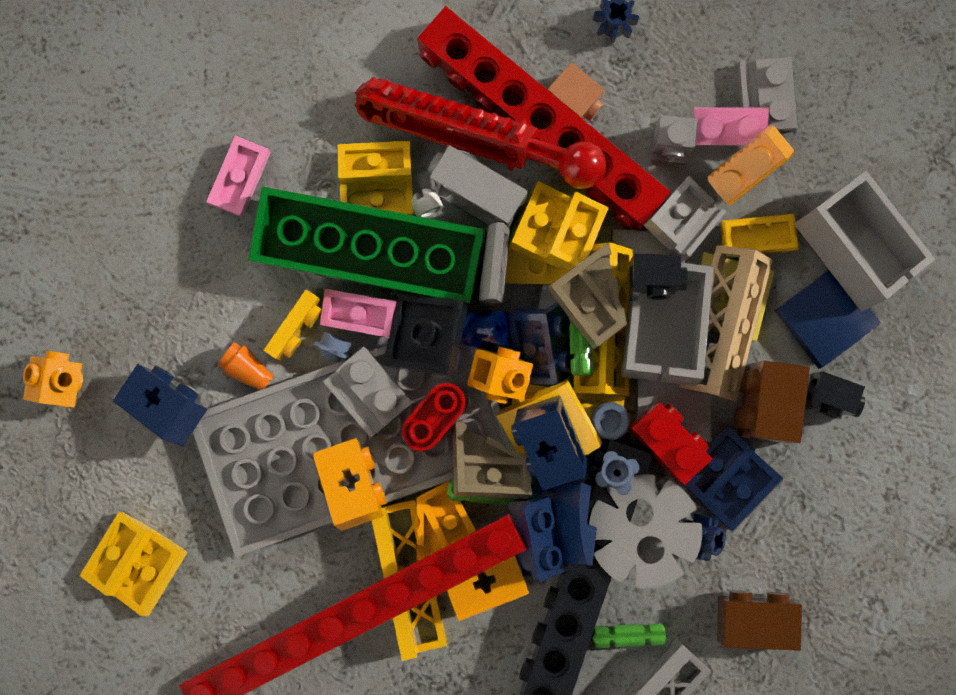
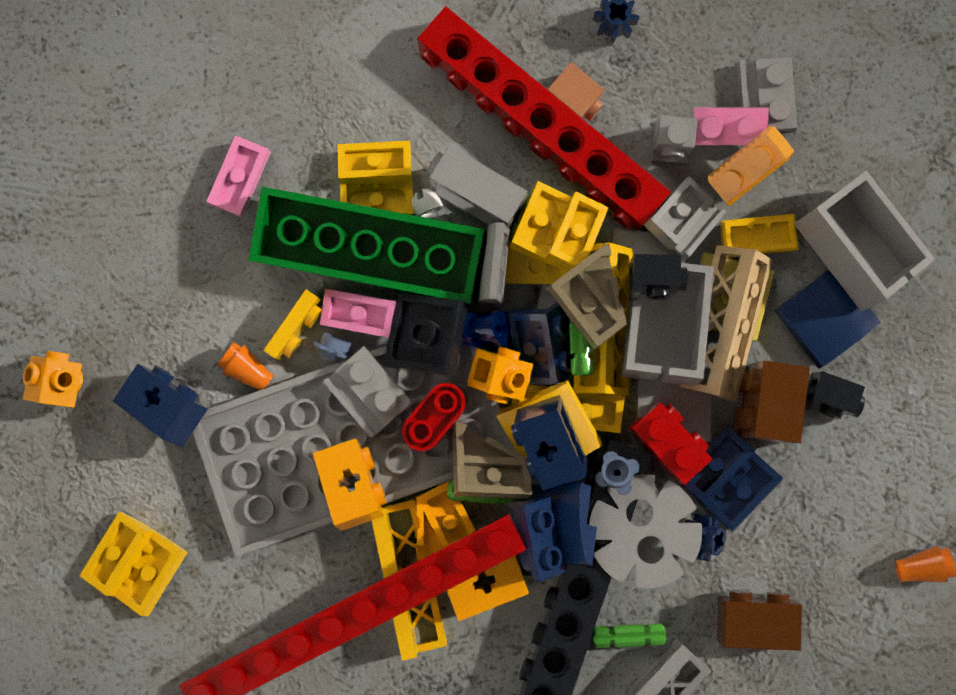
red gear [355,77,606,189] -> none
sand blue tile [591,402,630,440] -> none
none -> orange cone [895,545,956,583]

